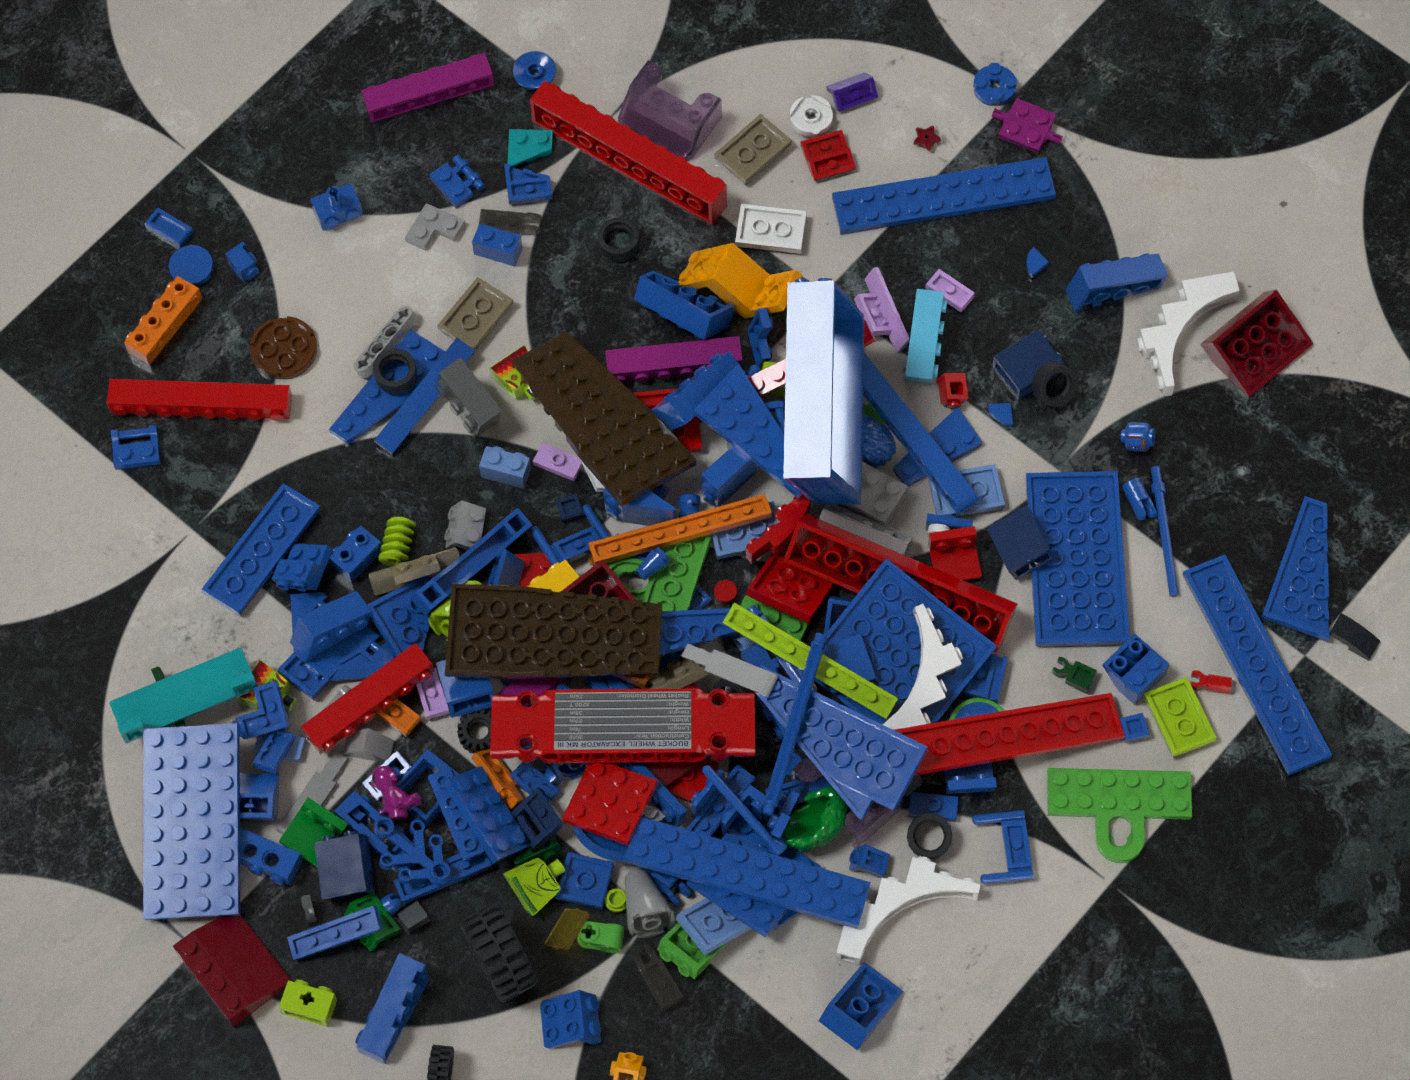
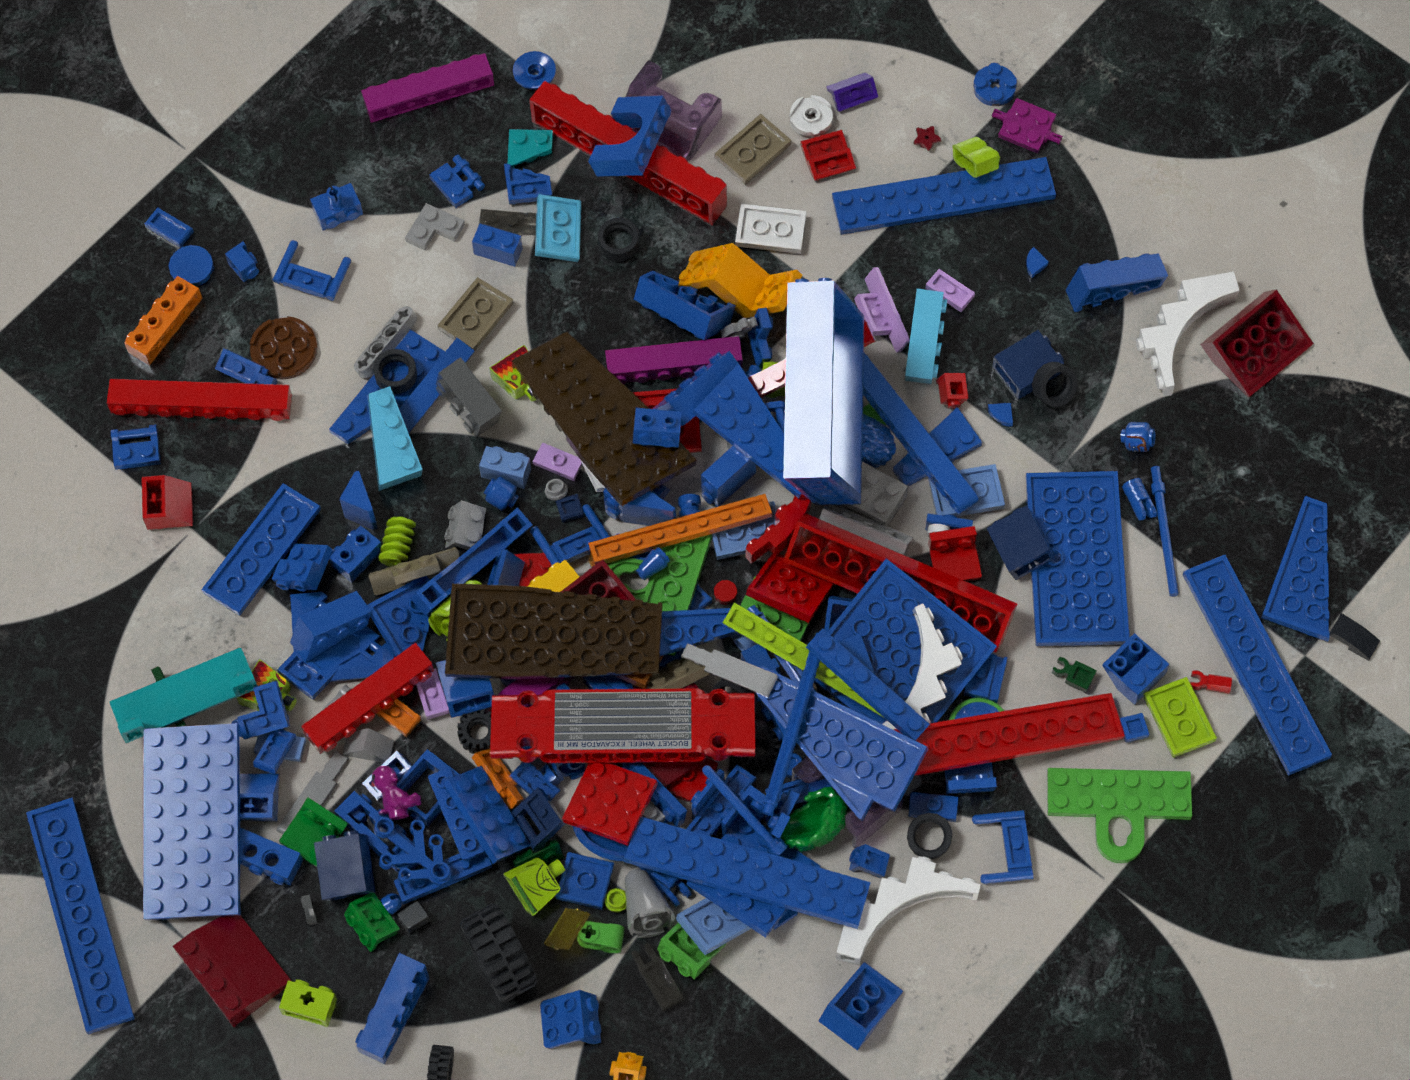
blue plate [287,906,383,961] -> none
none -> blue plate [26,798,135,1035]
none -> red slope [142,475,193,530]
none -> blue hinge [215,348,278,385]
none -> blue plate [273,240,351,301]
none -> blue slope [340,471,378,530]
none -> medium azure wedge [368,386,423,491]
none -> blue head [484,477,519,511]
none -> medium azure tile [535,194,581,262]
none -> light grey plate [545,479,568,500]
none -> blue arch [588,96,671,176]
none -> blue brick [633,408,682,448]
none -> light grey plate [720,317,757,339]
none -> blue plate [806,628,930,741]
none -> lime brick [952,137,1000,177]

